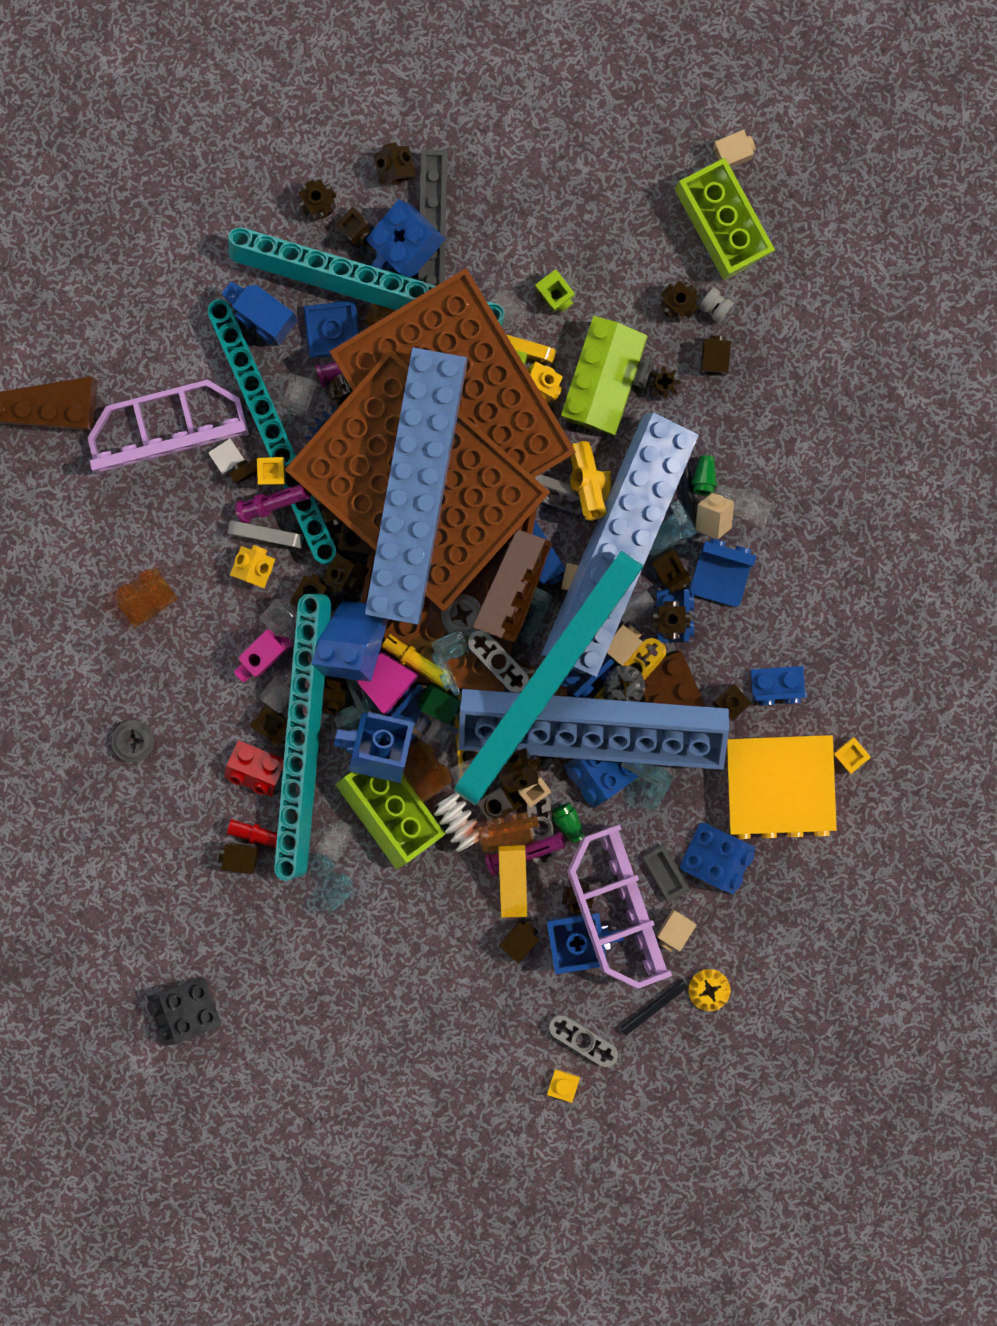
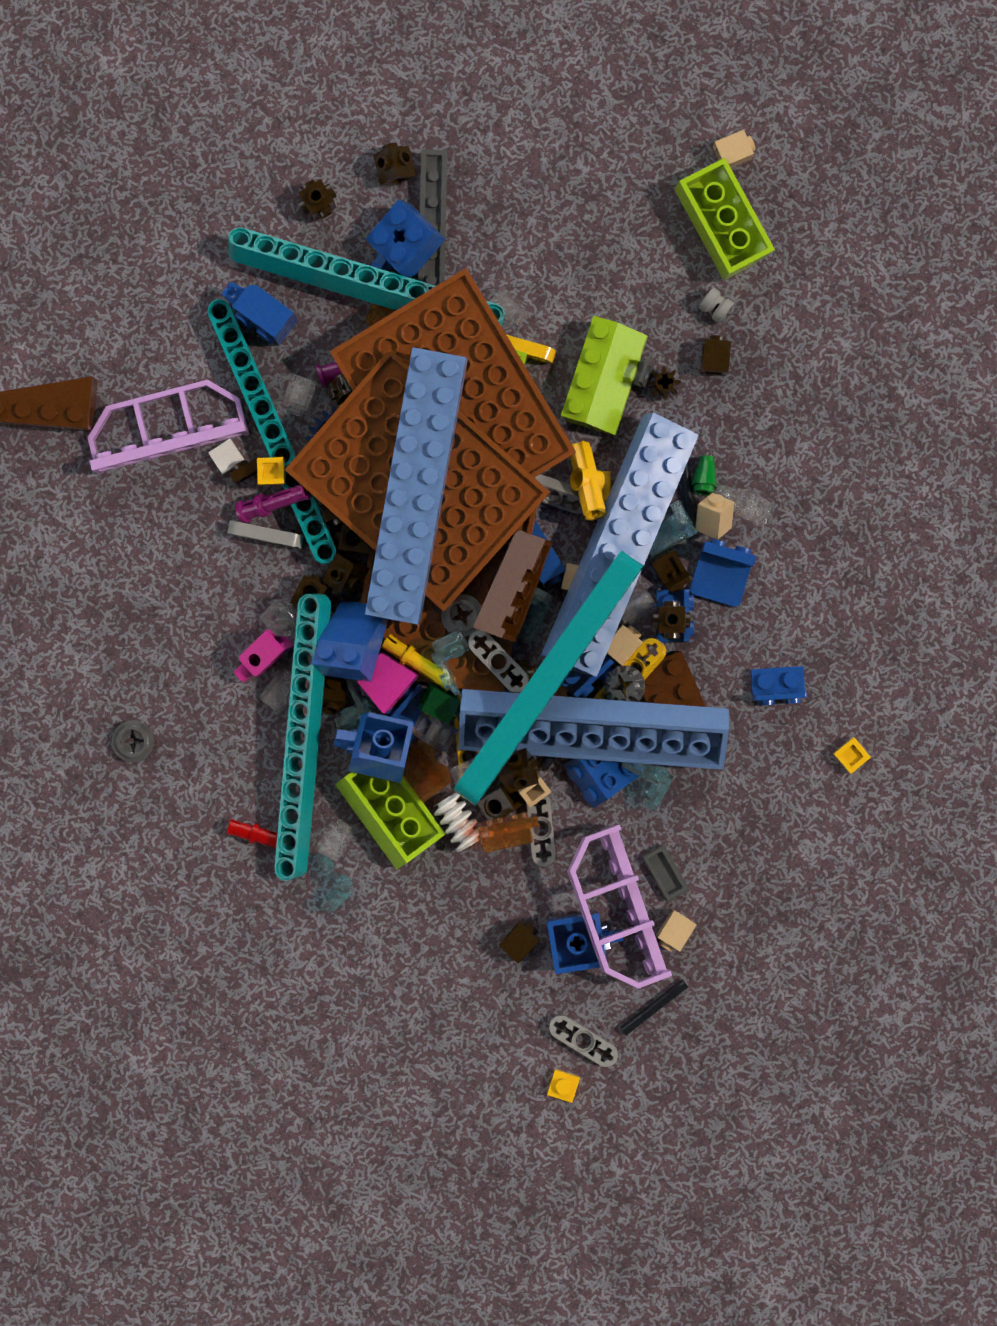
clear orange bracket [114,567,178,628] -> none
black bracket [147,977,220,1046] -> none
dark brown brick [218,842,259,874] -> none
red bracket [224,740,284,797] -> none
yellow brick [230,545,276,588] -> none
dark brown bracket [250,703,288,748] -> none
blue tile [303,300,359,359] -> none
dark brown bracket [335,206,374,248] -> none
magenta pin [485,832,566,877] -> none
yellow tile [499,845,527,918] -> none
yellow brick [527,362,563,403] -> none
lime brick [535,269,575,313] -> none
green cone [551,802,585,843] -> none
dark brown gear [562,881,594,914] -> none
dark brown brick [660,281,699,322] -> none
blue bracket [680,823,756,895] -> none
yellow gear [688,969,731,1012] -> none
dark brown brick [712,684,752,721] -> none
yellow panel [726,735,837,839] -> none

